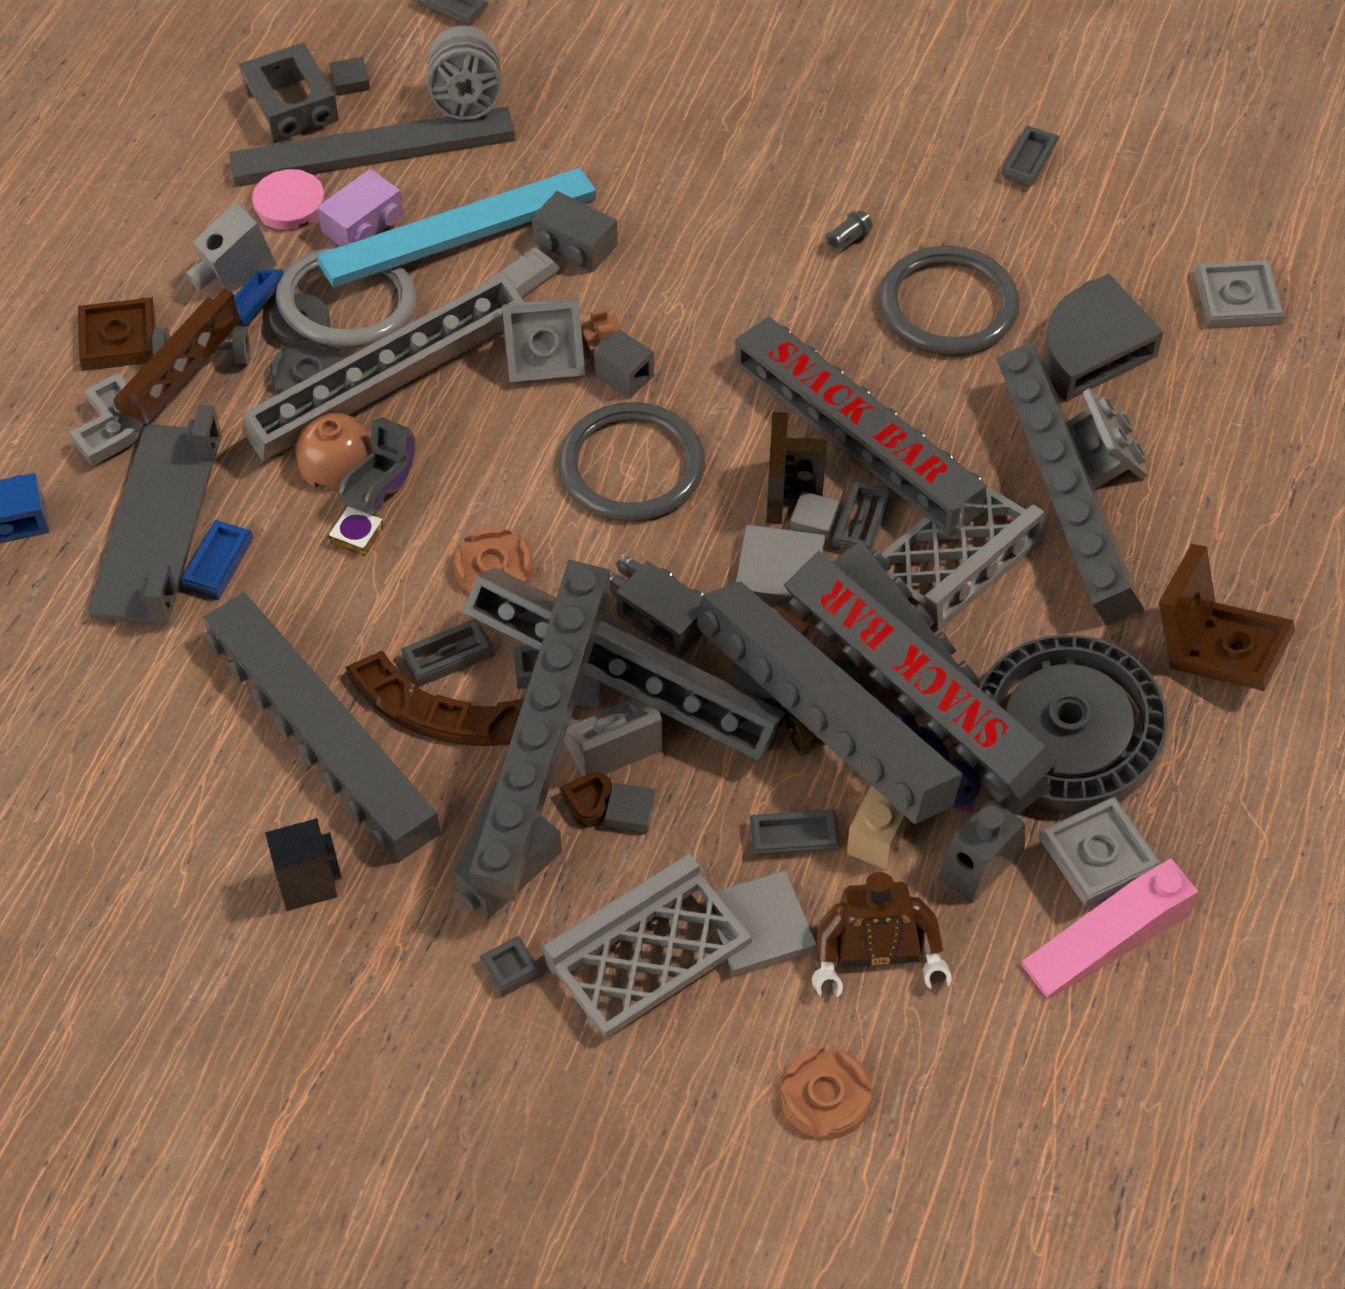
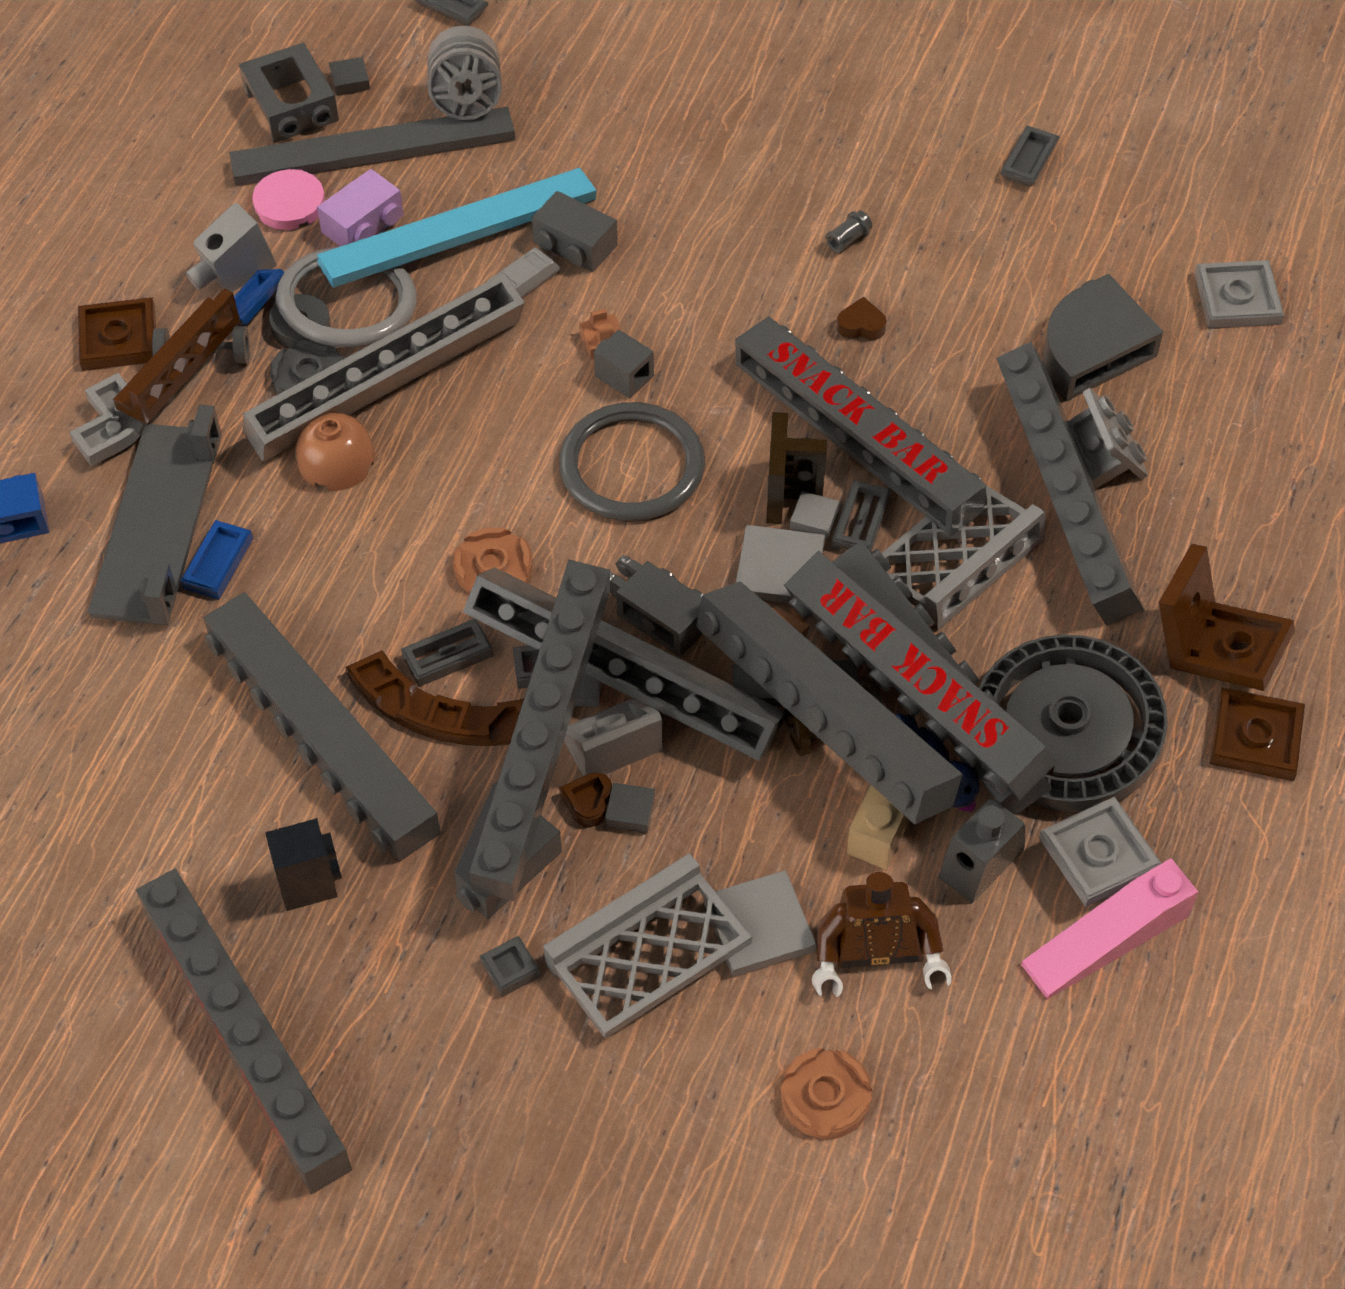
tile [329,506,384,556] -> none
dark grey animal [338,417,416,515] -> none
light grey bracket [502,298,585,382] -> none
dark grey tile [749,809,840,855] -> none
dark grey wedge [879,245,1020,355] -> none
none -> dark grey brick [135,868,352,1195]
none -> reddish brown tile [837,297,887,340]
none -> reddish brown tile [1209,687,1305,781]

